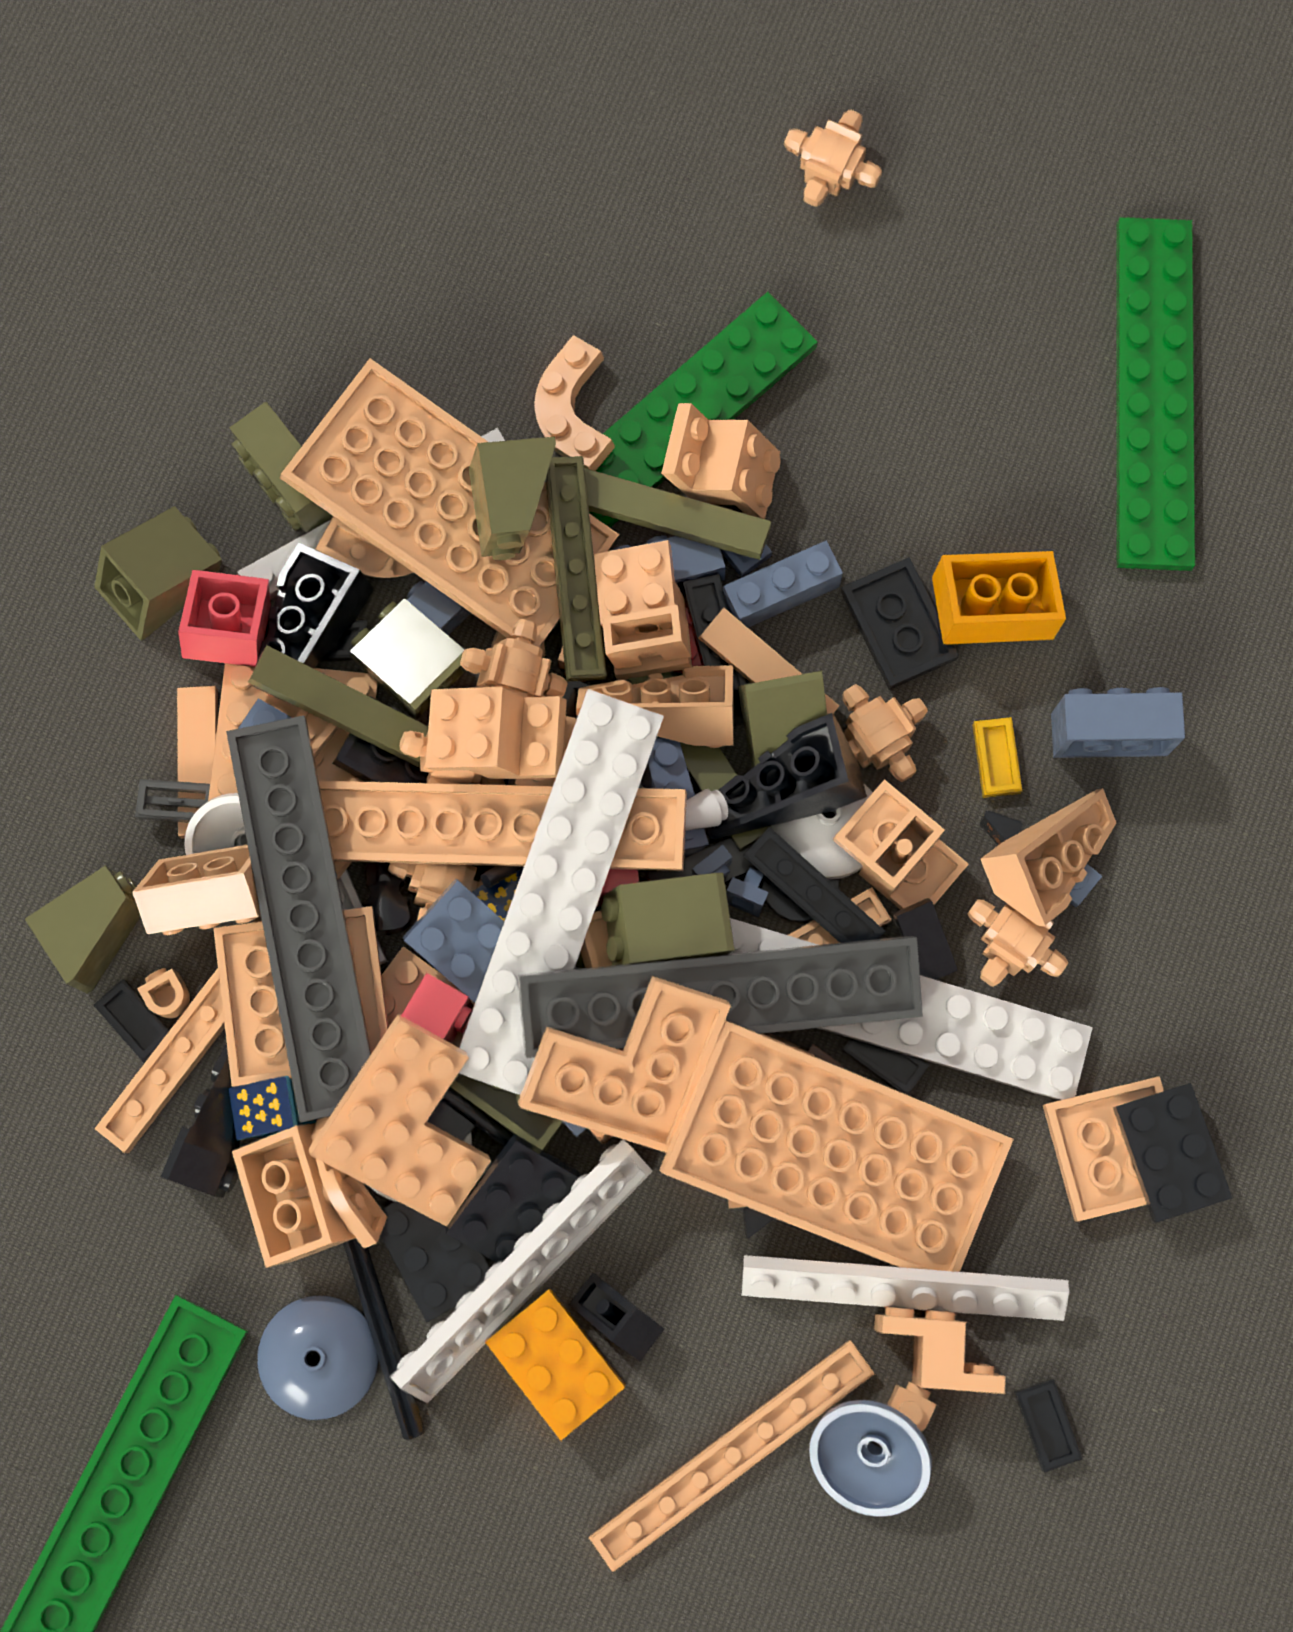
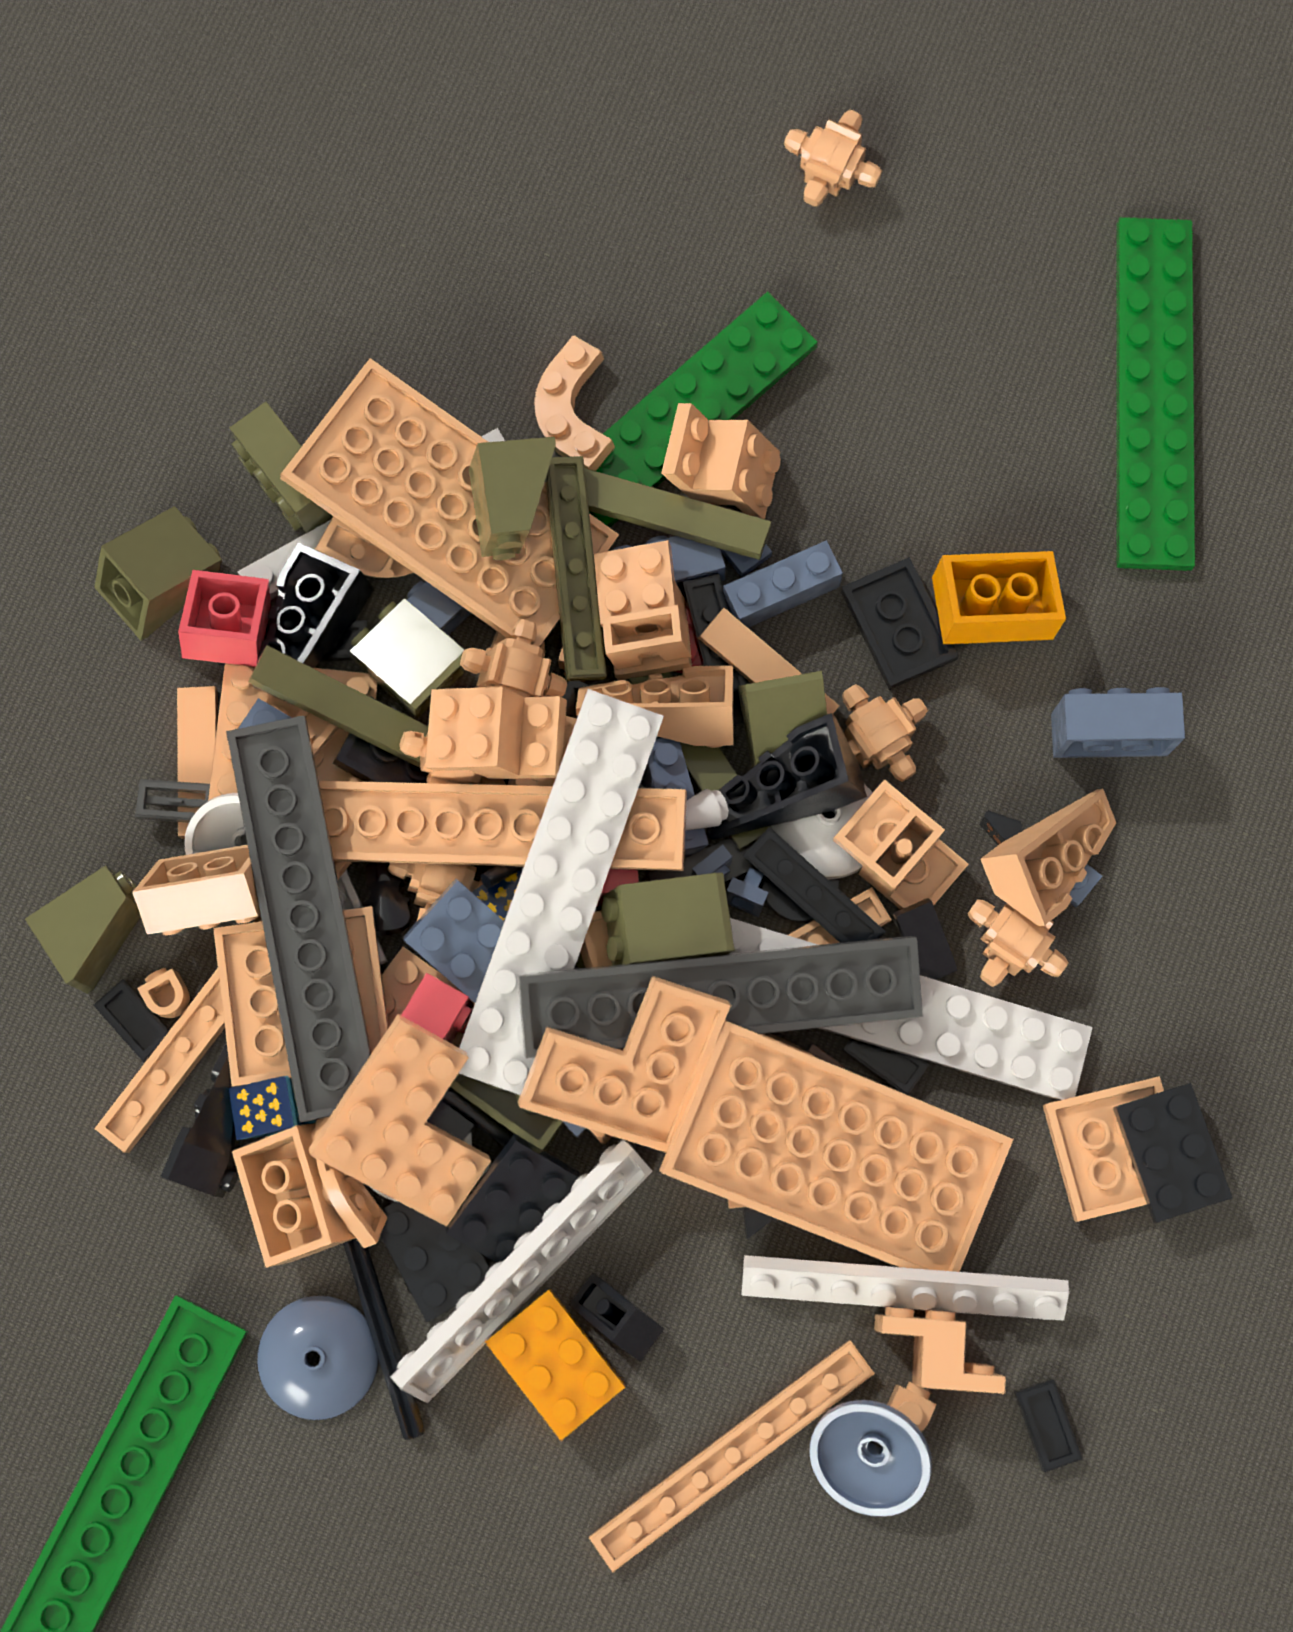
yellow tile [972,717,1022,798] -> none

